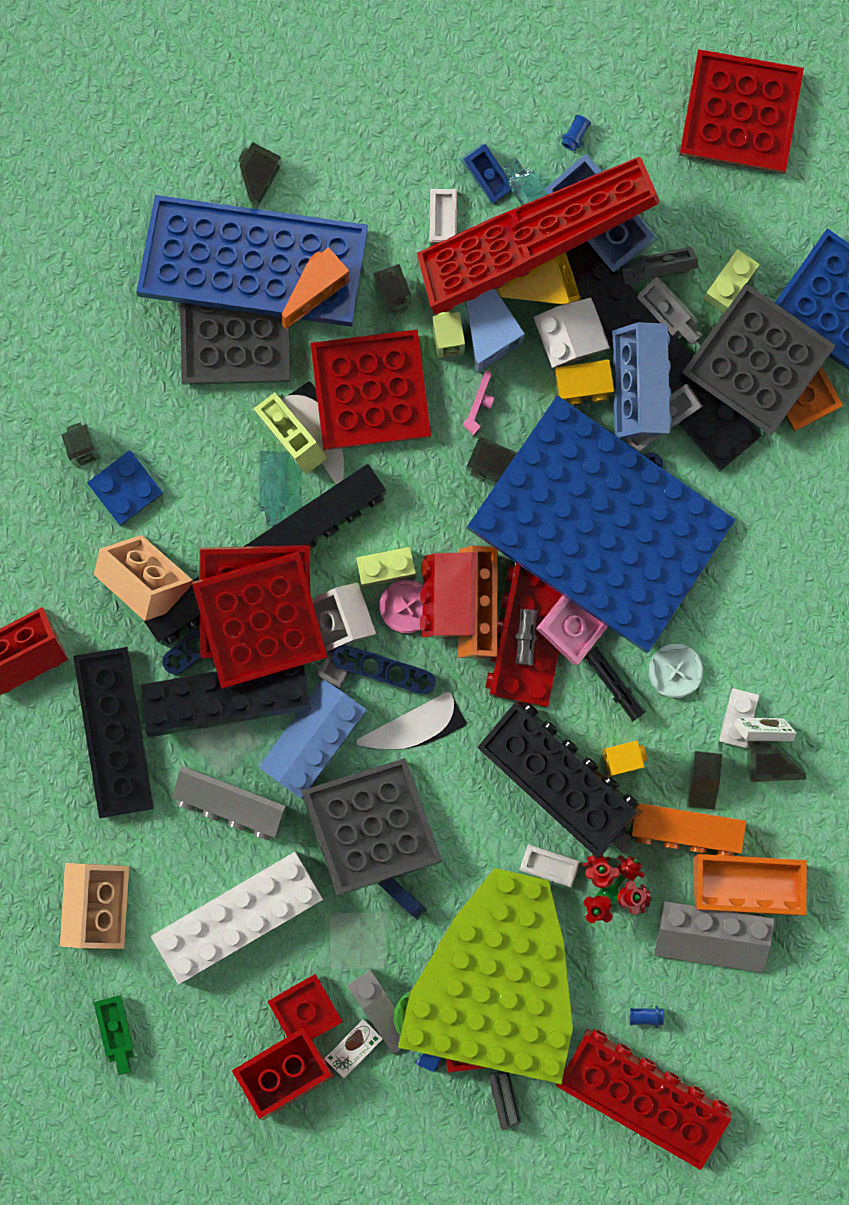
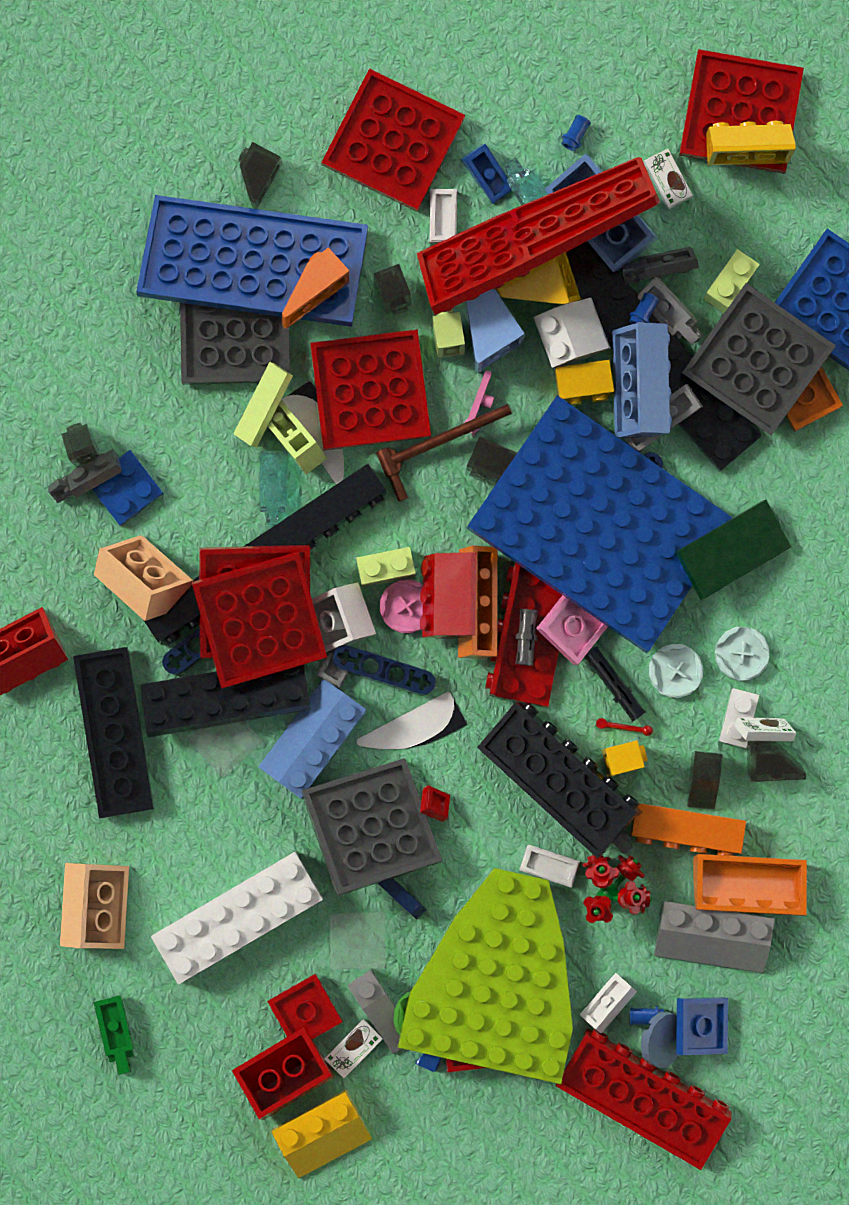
light grey slope [172,766,288,841] -> none
slope [488,1071,521,1130] -> none
none -> dark grey hinge [48,449,122,503]
none -> yellowish green tile [234,362,293,448]
none -> yellow slope [271,1089,372,1179]
none -> red plate [321,68,465,212]
none -> copper bar [376,404,512,502]
none -> red tile [420,785,451,822]
none -> white plate [580,973,637,1033]
none -> red hinge [596,718,653,736]
none -> blue pin [629,292,660,324]
none -> sand blue tile [641,1011,679,1068]
none -> white tile [644,149,693,209]
none -> dark green tile [675,499,791,600]
none -> blue plate [676,997,728,1055]
none -> yellow slope [706,121,796,166]
none -> light aqua tile [715,627,769,681]

